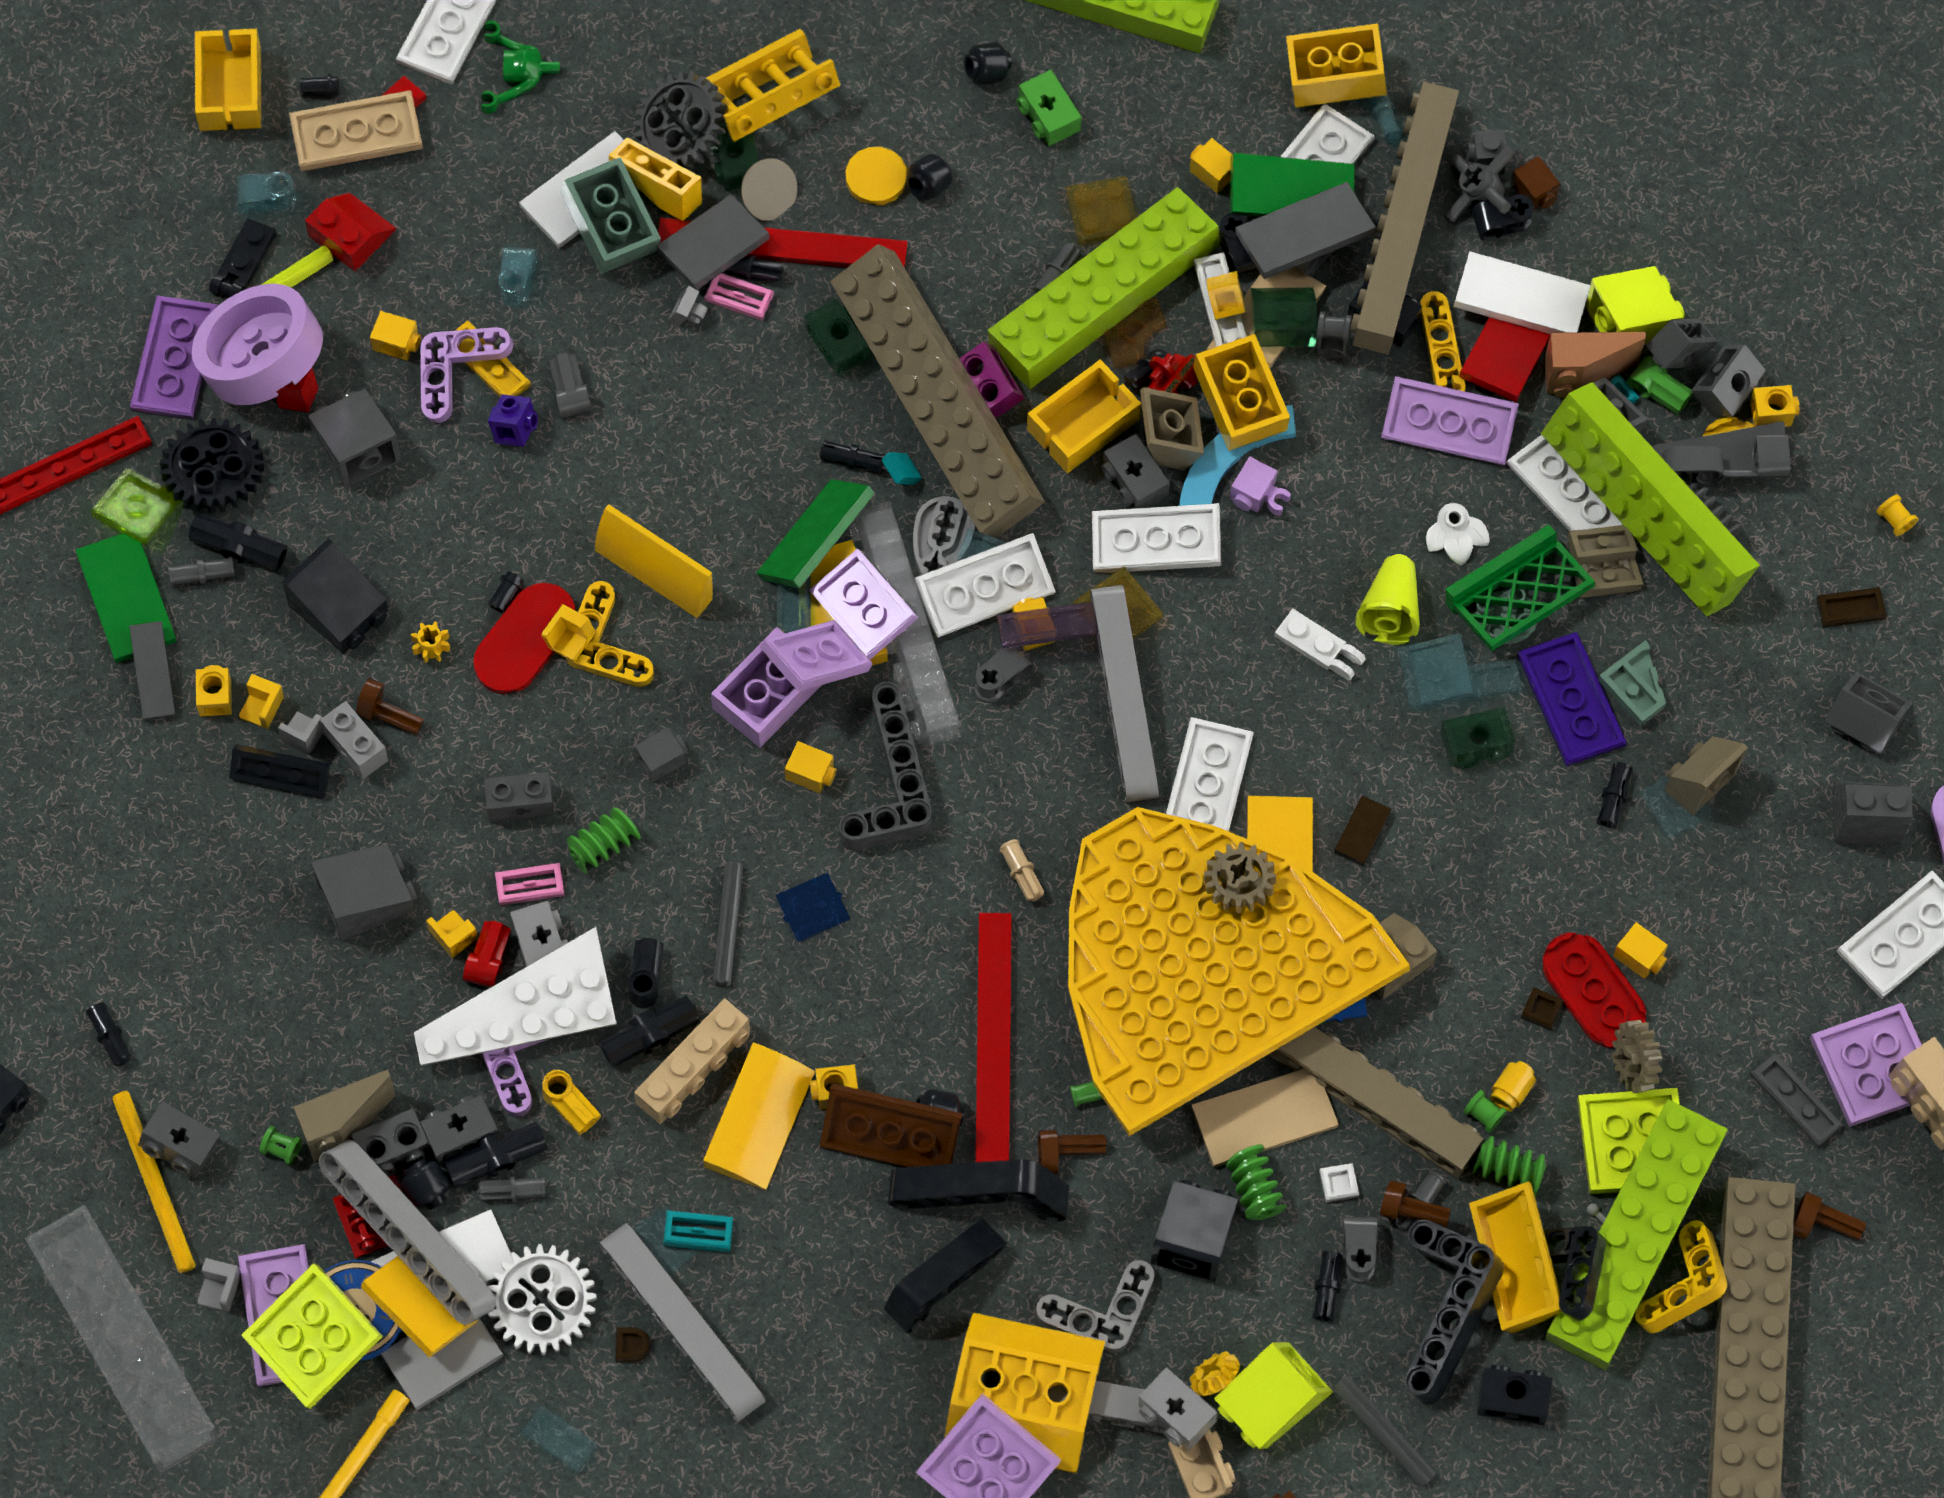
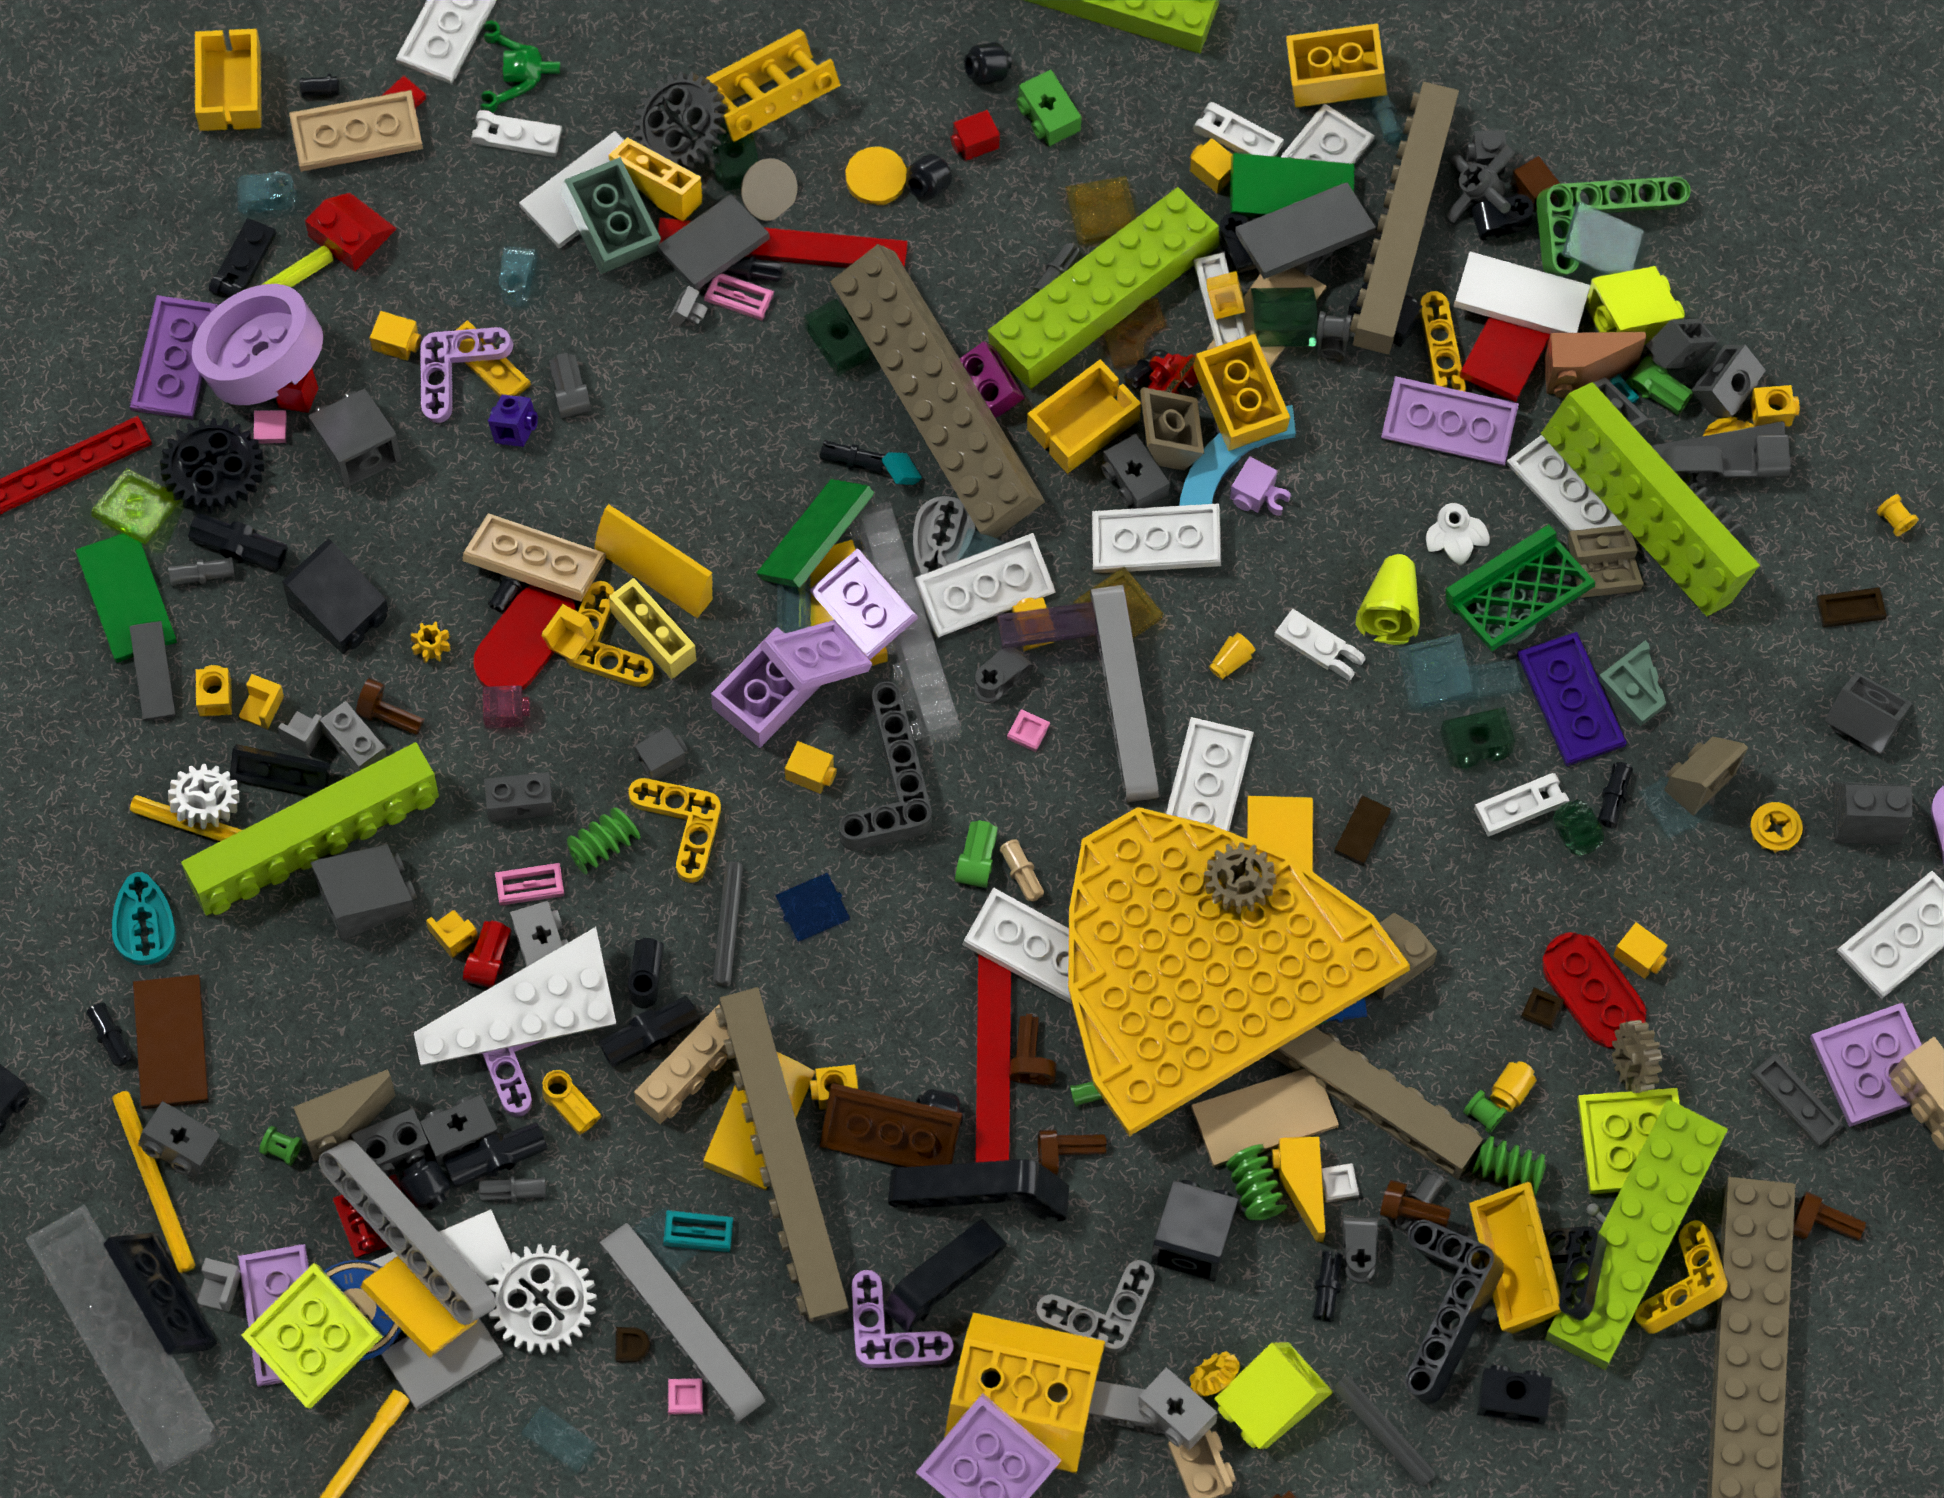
none -> black tile [103,1233,218,1356]
none -> teal piece [112,872,176,965]
none -> yellow axle [130,795,242,841]
none -> reddish brown tile [133,974,209,1109]
none -> white gear [168,764,239,829]
none -> lime brick [181,742,439,916]
none -> bright pink tile [253,410,287,444]
none -> tan tile [462,513,606,601]
none -> white plate [471,110,562,157]
none -> clear pink brick [483,686,530,728]
none -> light yellow brick [609,578,697,679]
none -> yellow beam [628,778,721,883]
none -> bright pink tile [668,1378,703,1414]
none -> dark tan brick [715,987,849,1323]
none -> lavender beam [852,1270,954,1368]
none -> red brick [950,110,1000,161]
none -> bright green piece [955,820,998,889]
none -> white tile [962,888,1072,1004]
none -> bright pink tile [1007,709,1050,752]
none -> reddish brown piece [1009,1014,1057,1085]
none -> white plate [1193,102,1284,156]
none -> yellow cone [1209,632,1256,680]
none -> yellow slope [1272,1137,1325,1242]
none -> white plate [1474,773,1570,837]
none -> bright green beam [1536,177,1691,277]
none -> clear green gear [1553,799,1604,857]
none -> clear light blue piece [1562,202,1644,275]
none -> yellow gear [1750,802,1803,853]

